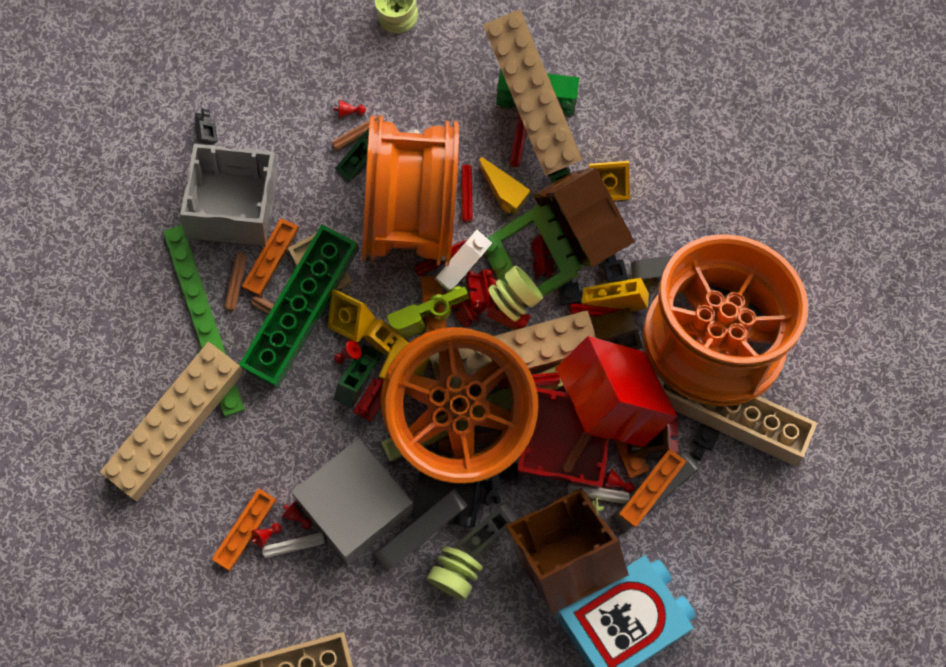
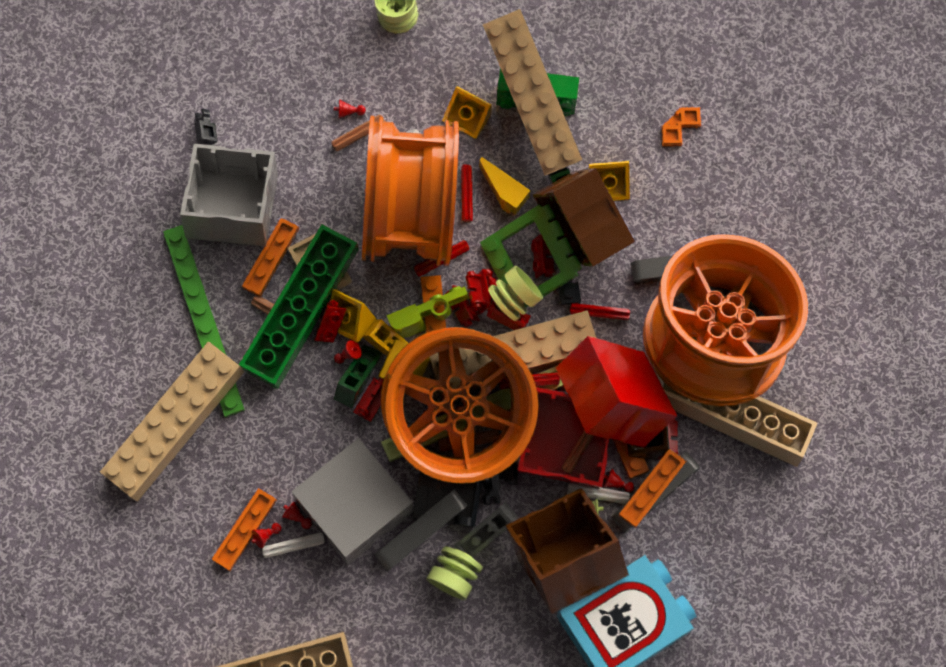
nougat axle [224,252,247,311] -> none
dark green slope [335,128,369,182] -> none
white slope [434,230,492,291] -> none
red axle [509,114,527,168] -> none
yellow slope [582,278,649,312] -> none
dark brown slope [590,307,643,350] -> none
black plate [603,254,628,283] -> none
black plate [692,423,720,461] -> none
none -> red hinge [314,300,347,343]
none -> yellow slope [442,86,492,139]
none -> orange tile [661,107,701,147]

